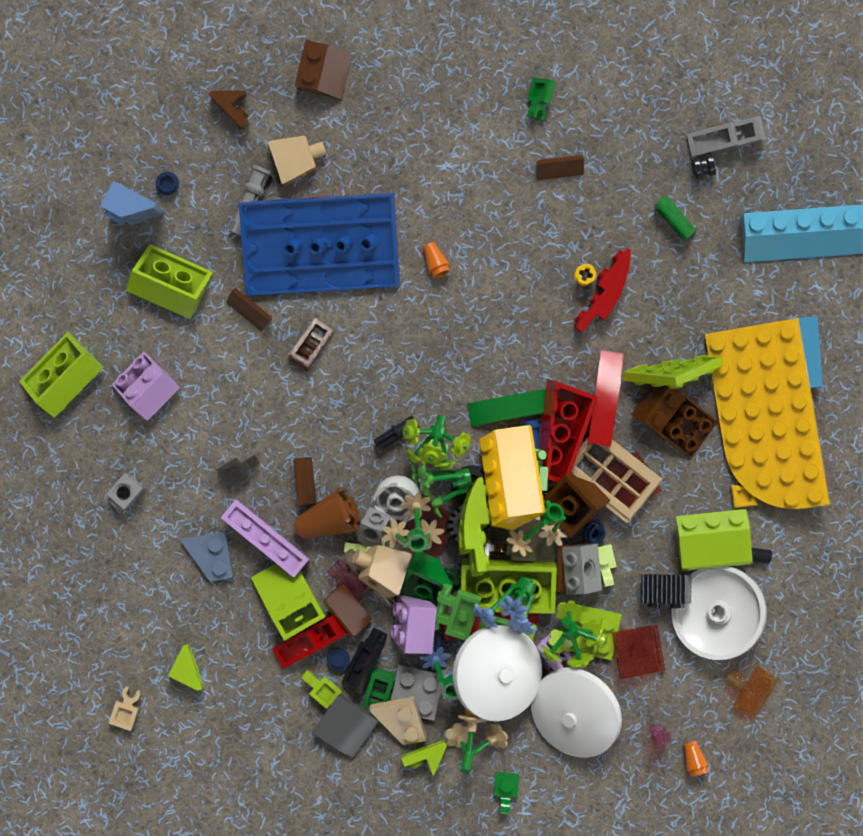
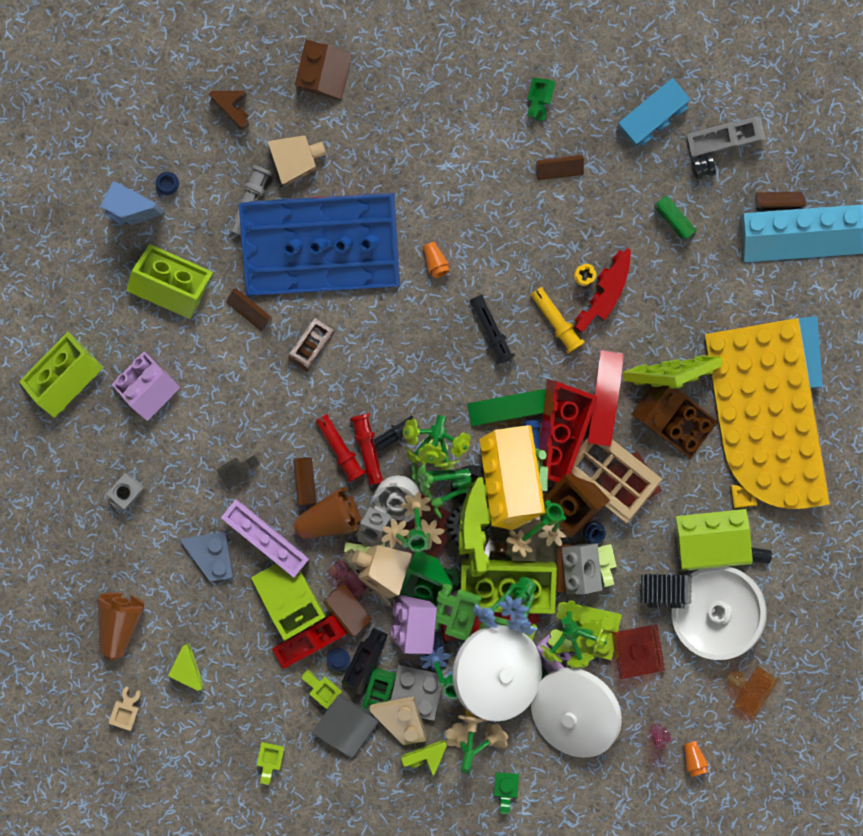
none -> dark orange cone [97,592,145,660]
none -> lime plate [256,742,285,785]
none -> red pin [315,414,366,483]
none -> red pin [349,413,384,485]
none -> black pin [469,294,515,365]
none -> yellow pin [530,287,585,354]
none -> dark azure brick [617,78,691,147]
none -> reddish brown slope [756,192,806,210]

